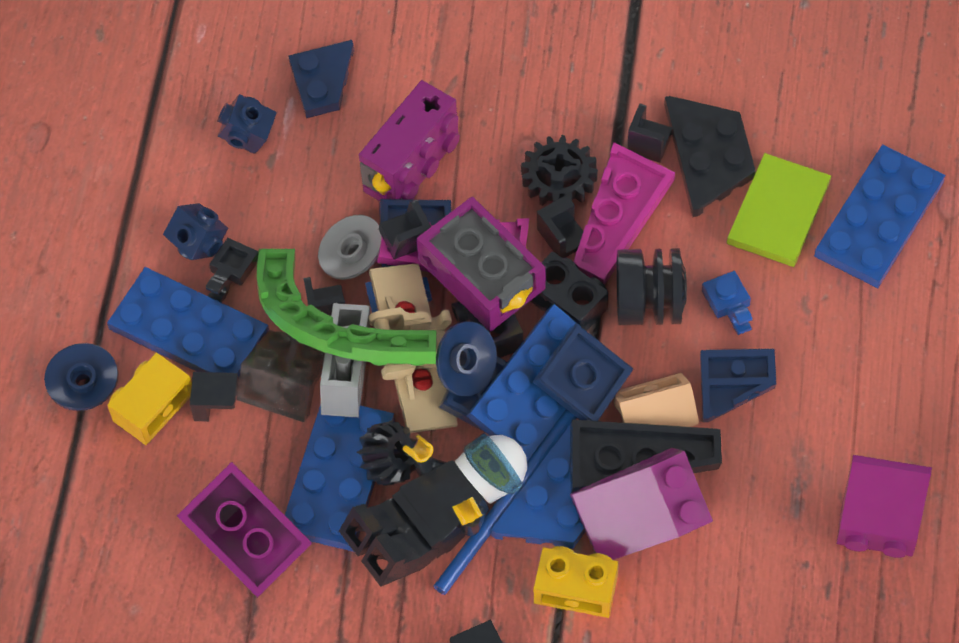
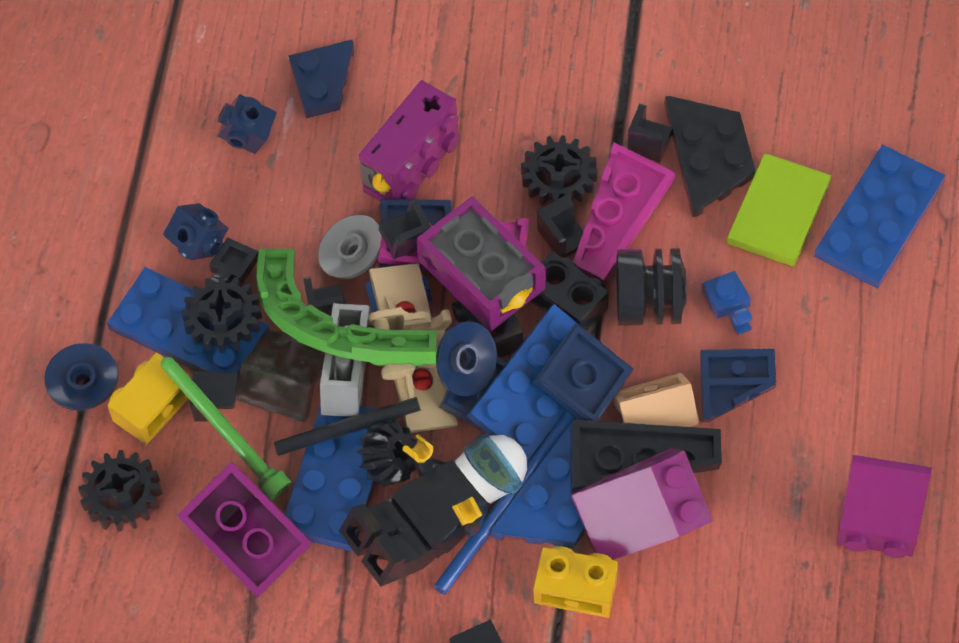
none -> black gear [78,450,162,532]
none -> bright green piece [161,357,292,501]
none -> black gear [181,275,263,353]
none -> black bar [274,396,421,456]

